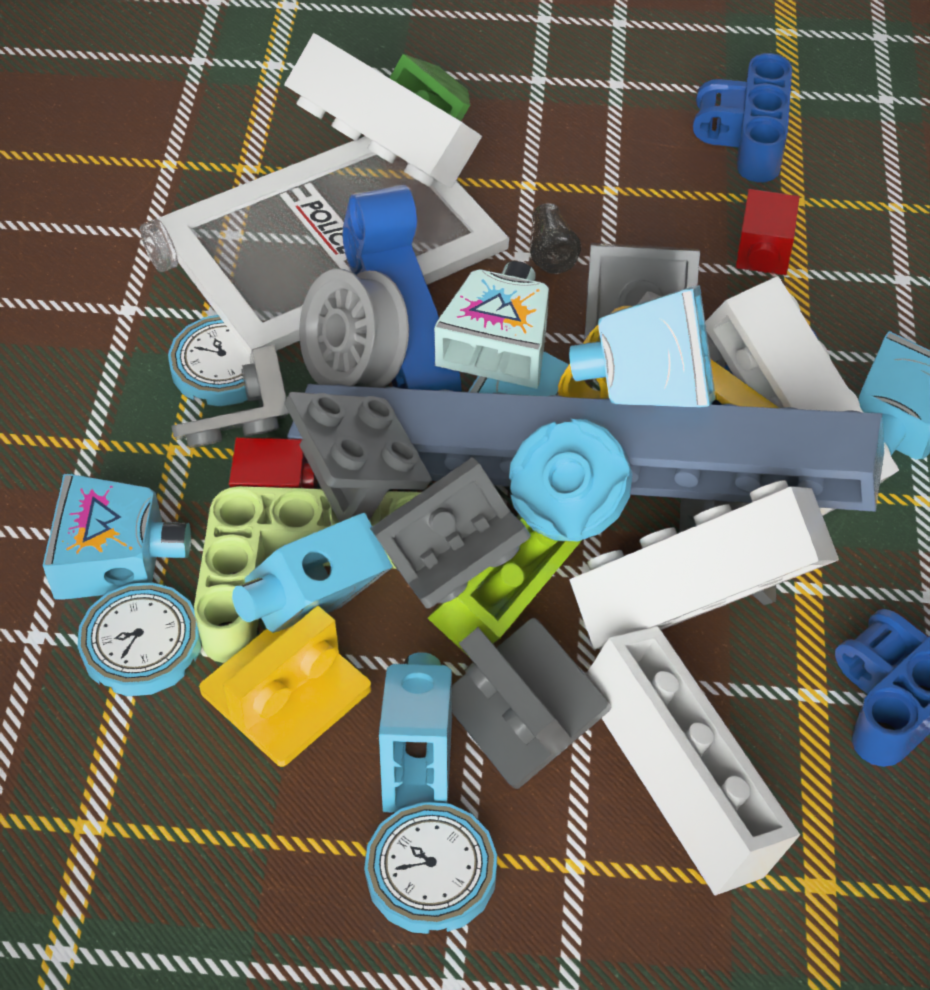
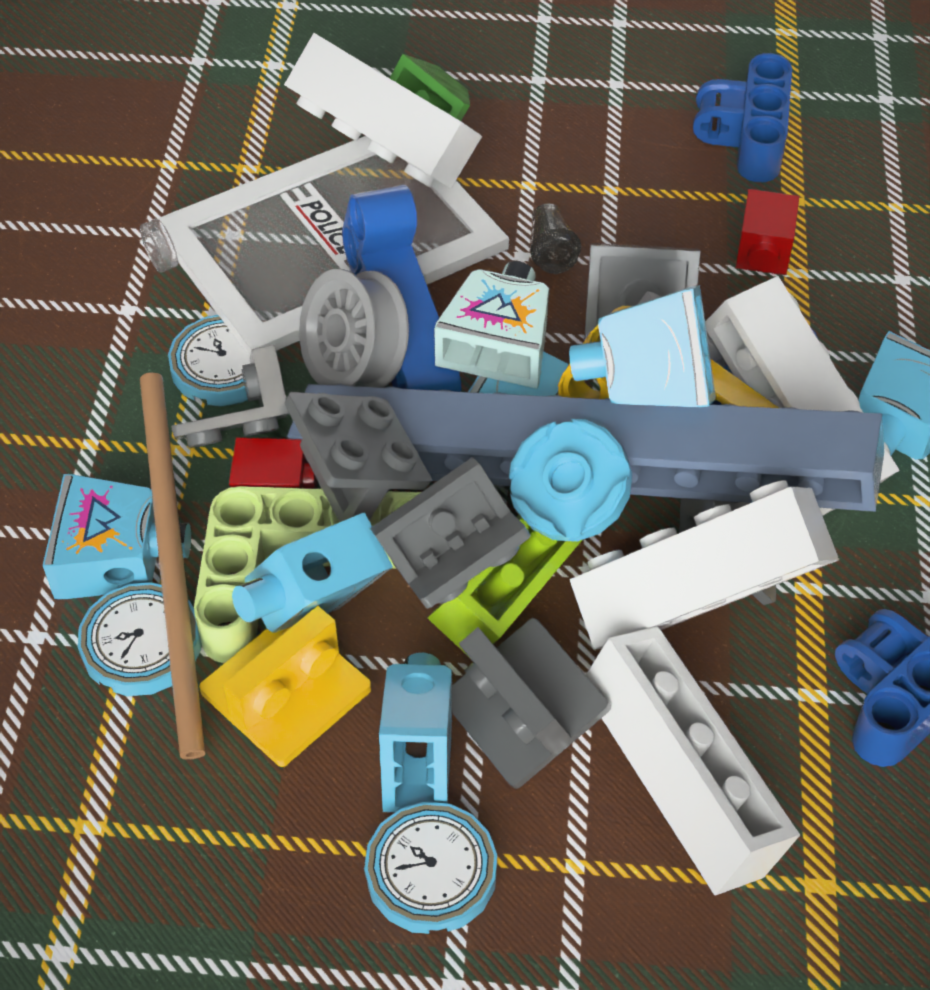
none -> medium nougat piece [140,372,206,759]

